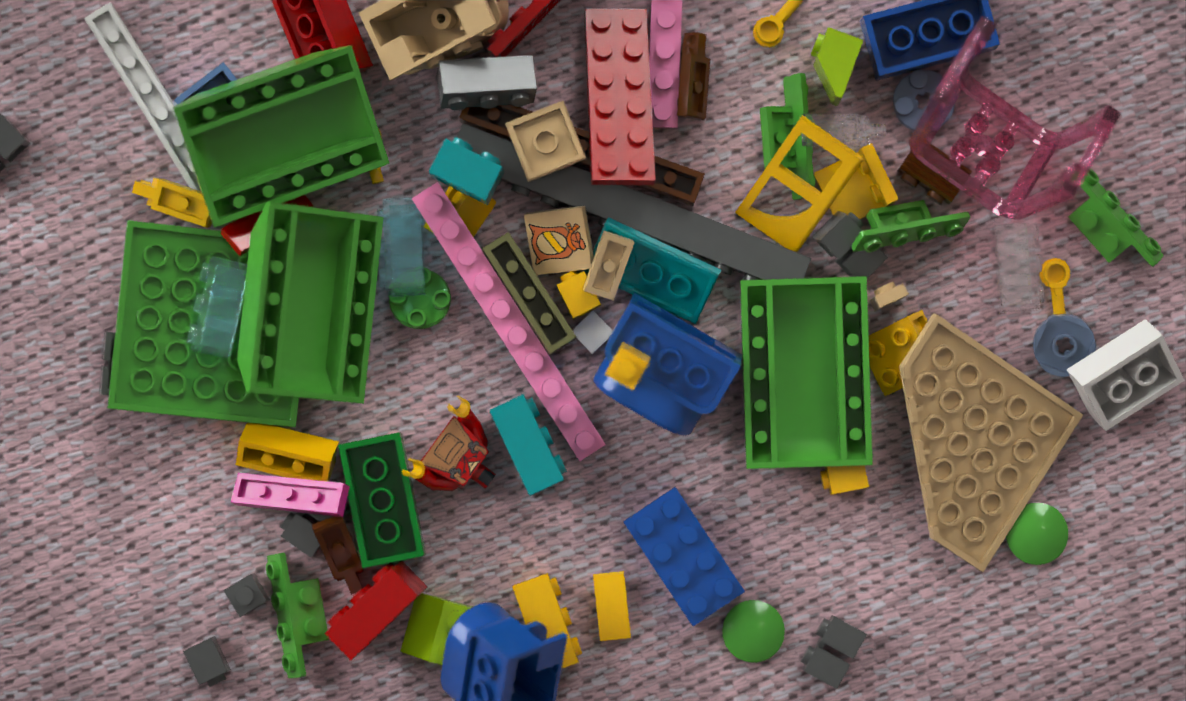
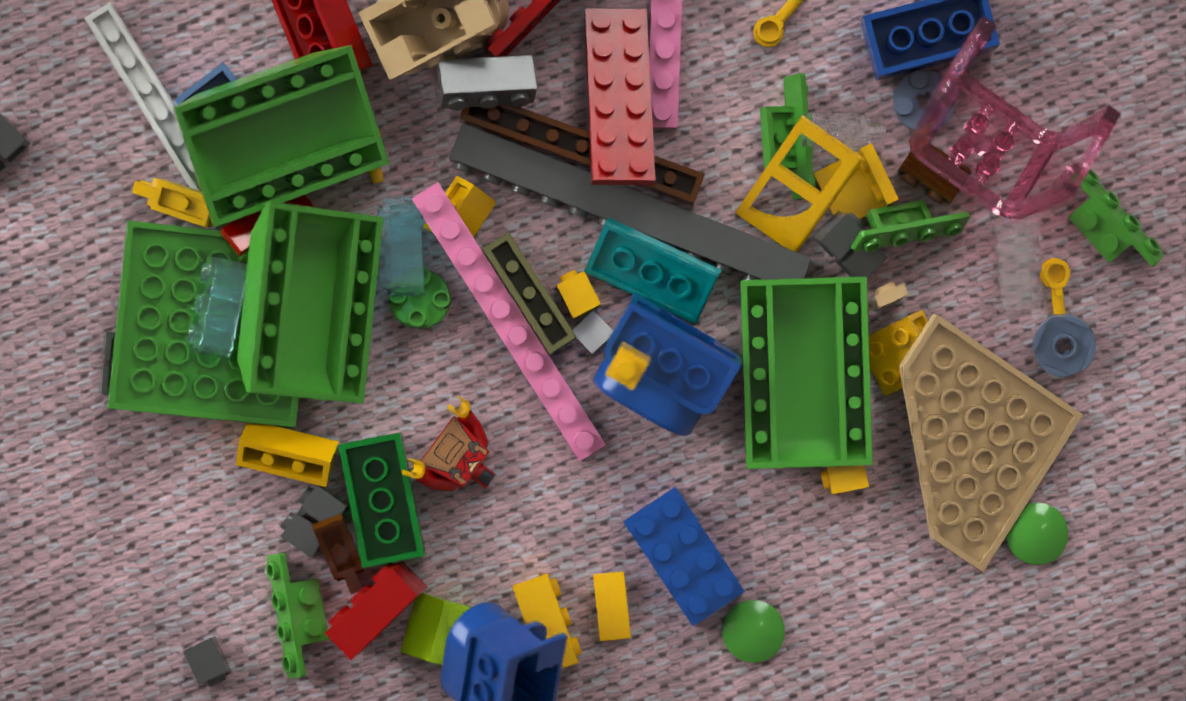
dark grey brick [223,573,270,617] -> none
plate [231,472,350,517] -> none
teal brick [428,137,504,205] -> none
teal brick [489,394,567,496] -> none
tan tile [505,101,587,183] -> none
tan tile [524,206,594,275] -> none
tan plate [583,231,635,301] -> none
reddish brown hinge [677,32,710,120] -> none
dark grey piece [800,615,867,689] -> none
lime slope [810,27,863,106] -> none
white brick [1067,319,1185,431] -> none

